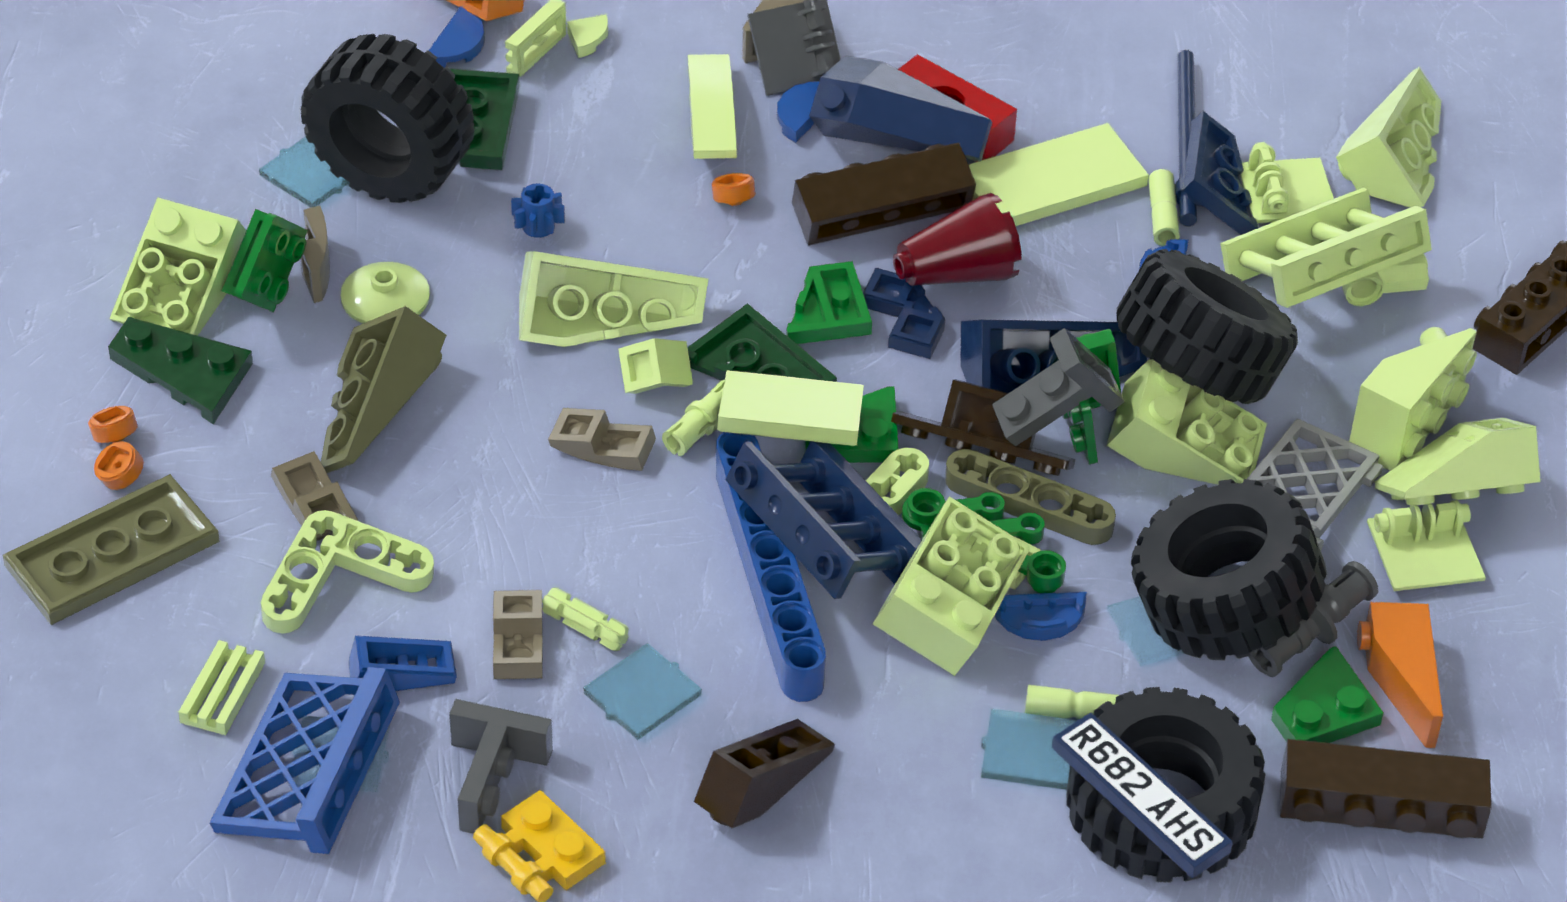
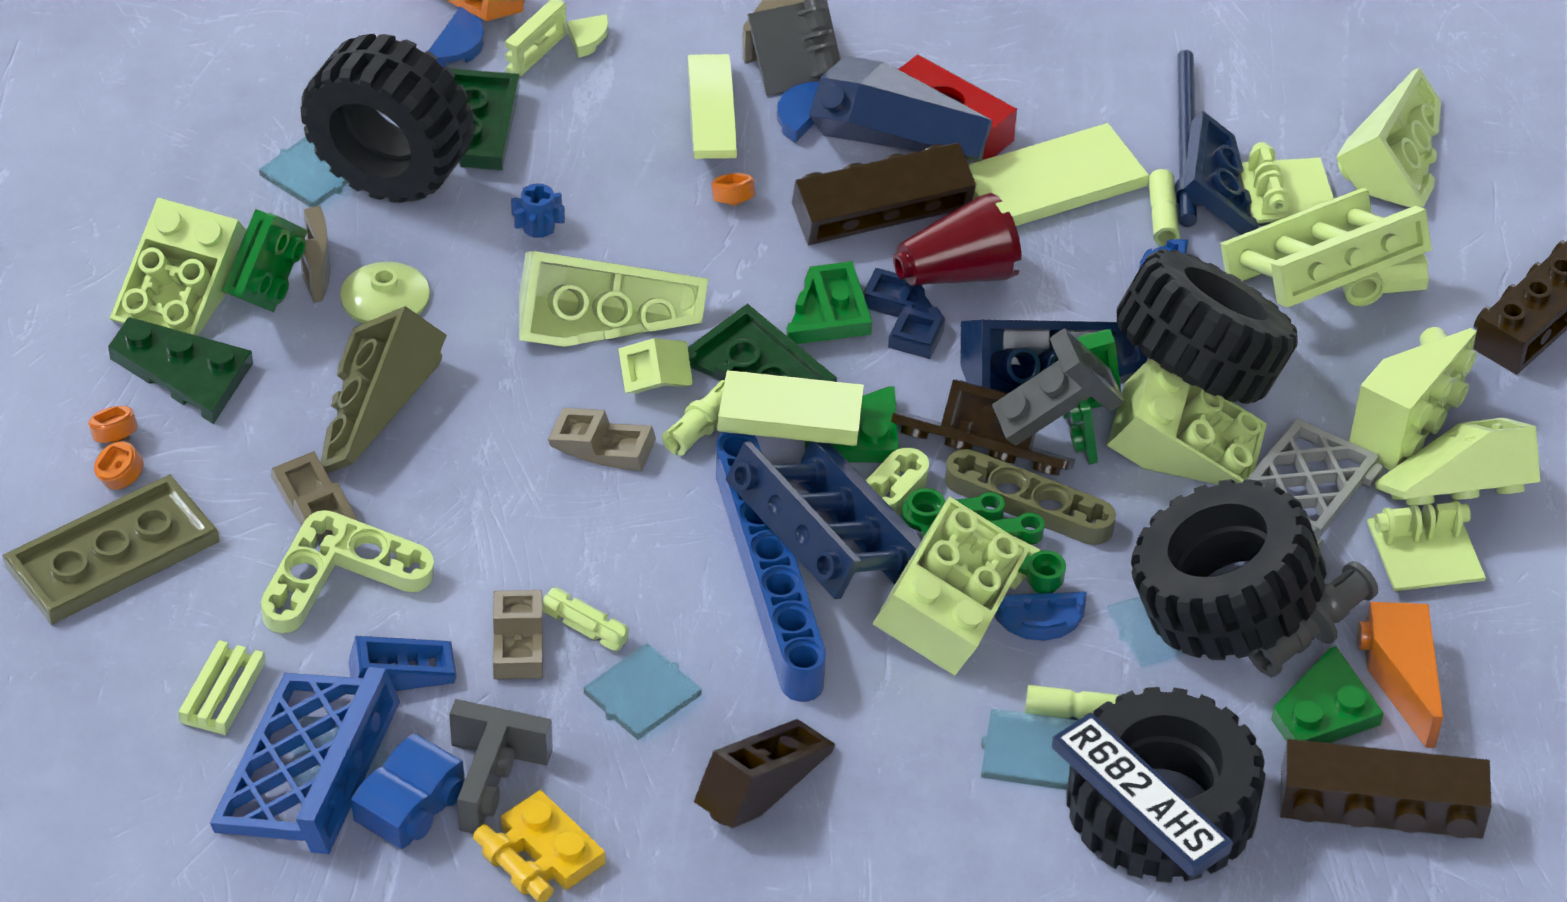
none -> blue brick [351,733,465,849]

